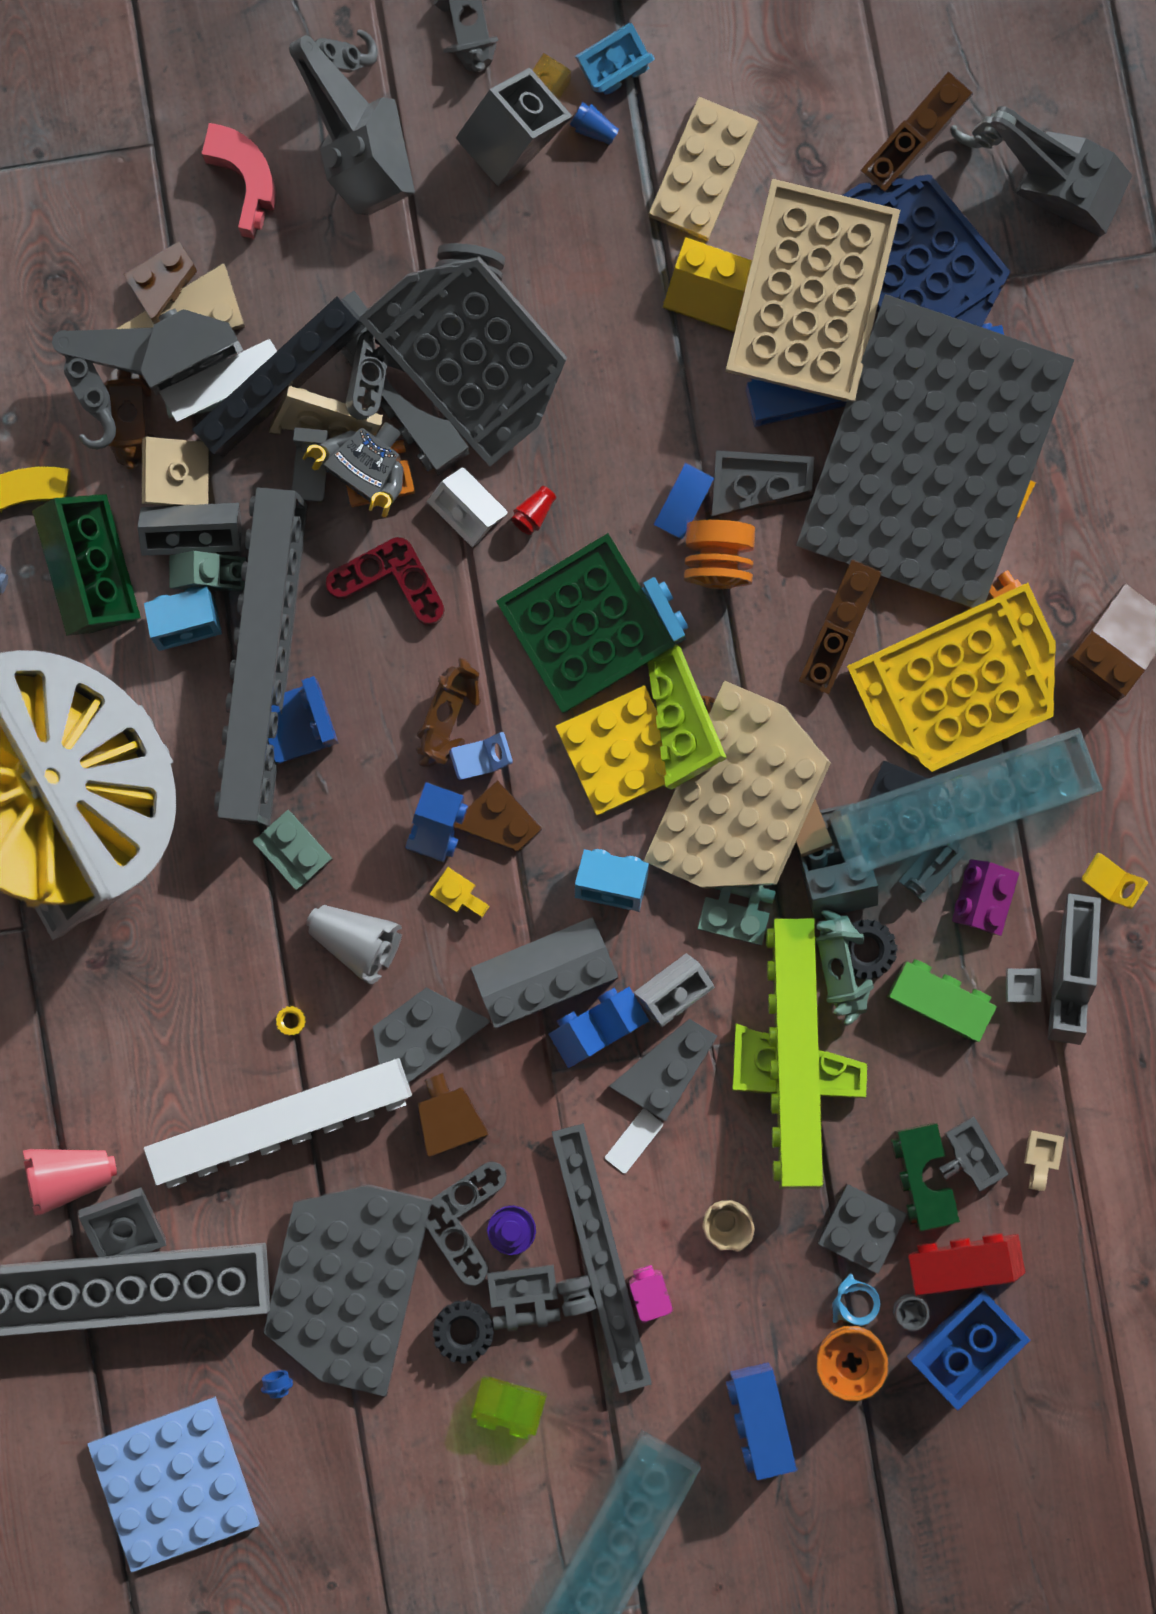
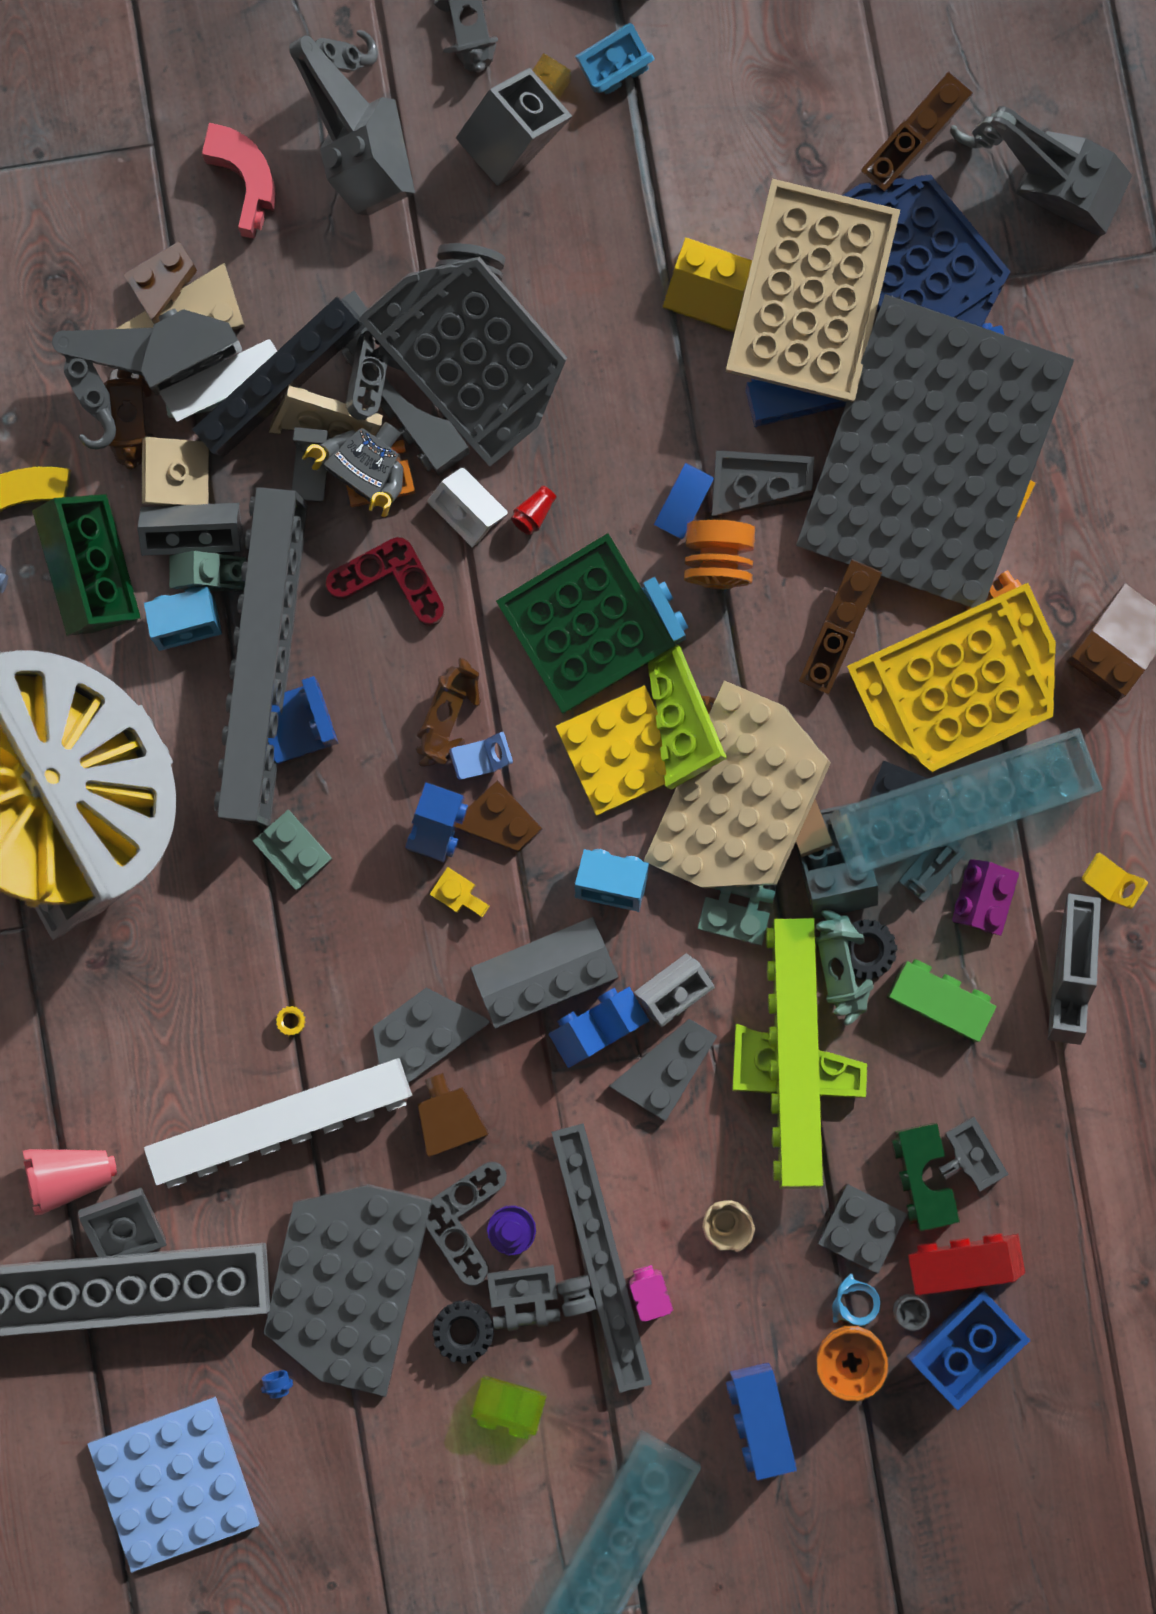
light grey cone [306,905,402,984] -> none
blue cone [569,102,619,146] -> none
white sticker [605,1109,663,1174] -> none
tan plate [649,97,758,241] -> none
light grey plate [1006,969,1041,1002] -> none
tan plate [1024,1130,1064,1191] -> none

